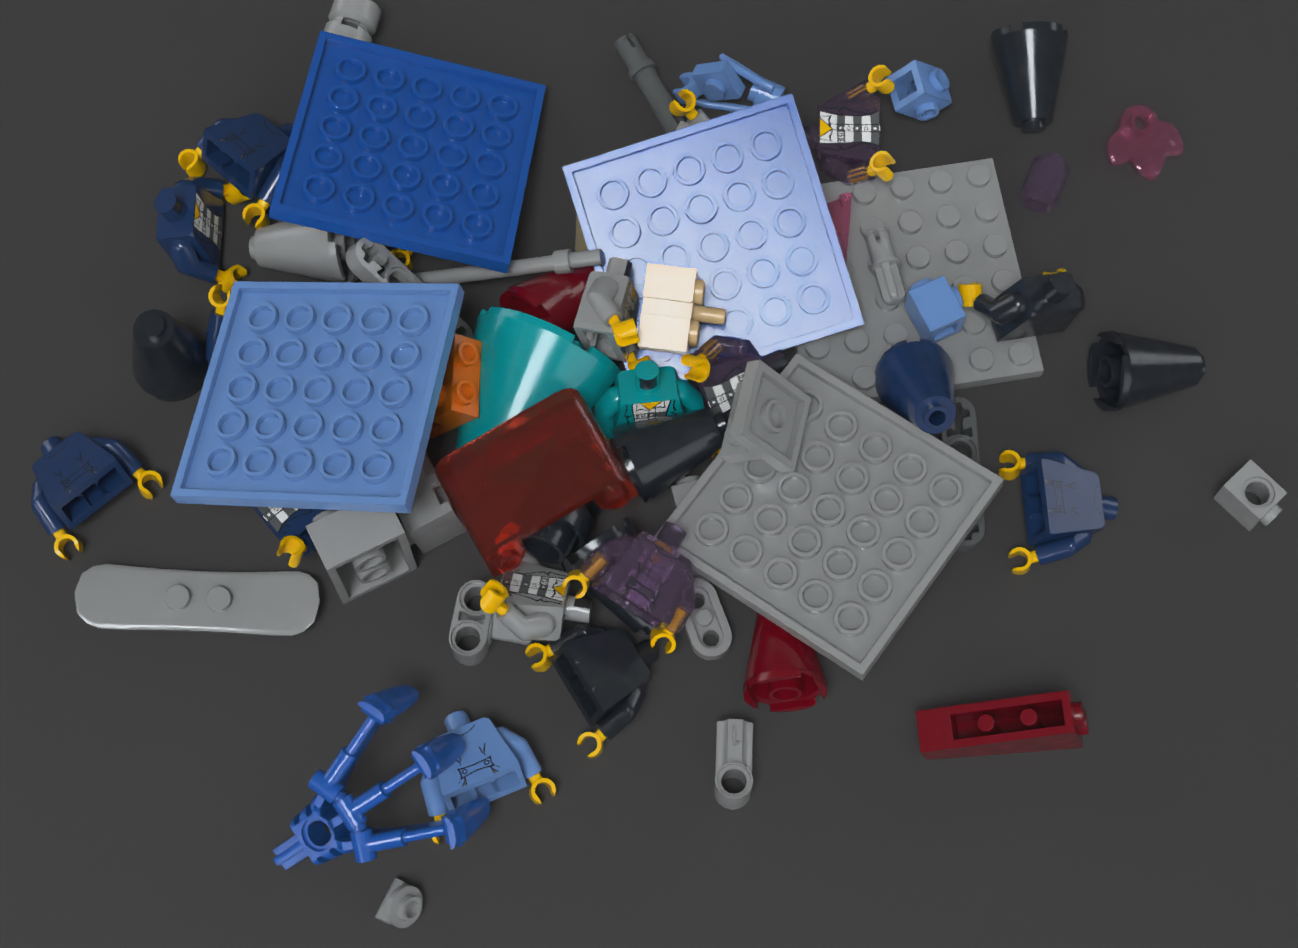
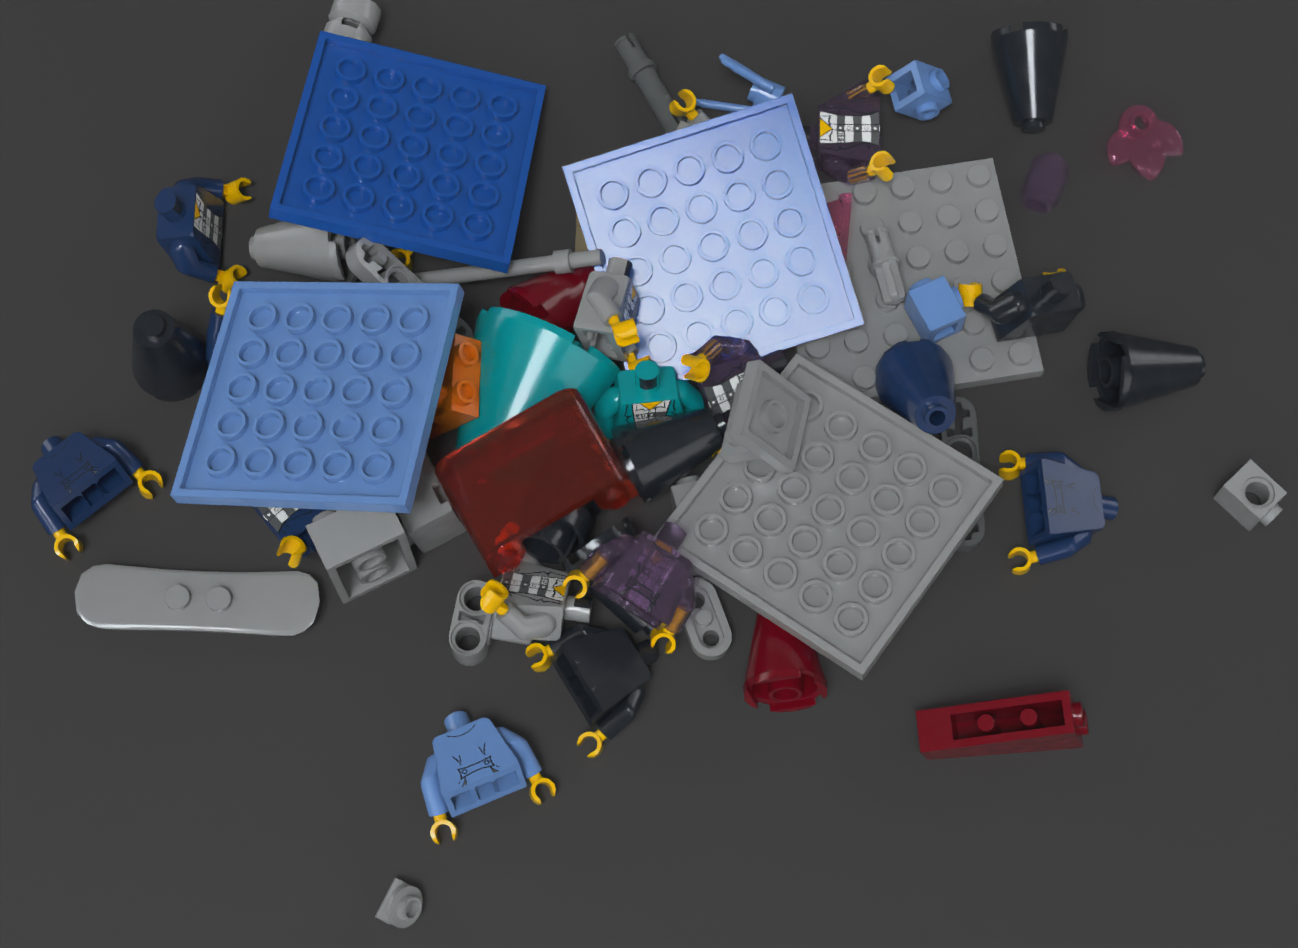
dark blue torso [178,113,293,230] -> none
blue piece [273,684,491,870] -> none
brick [637,263,726,355] -> none
medium blue plate [672,60,745,104] -> none
light grey piece [713,719,753,810] -> none

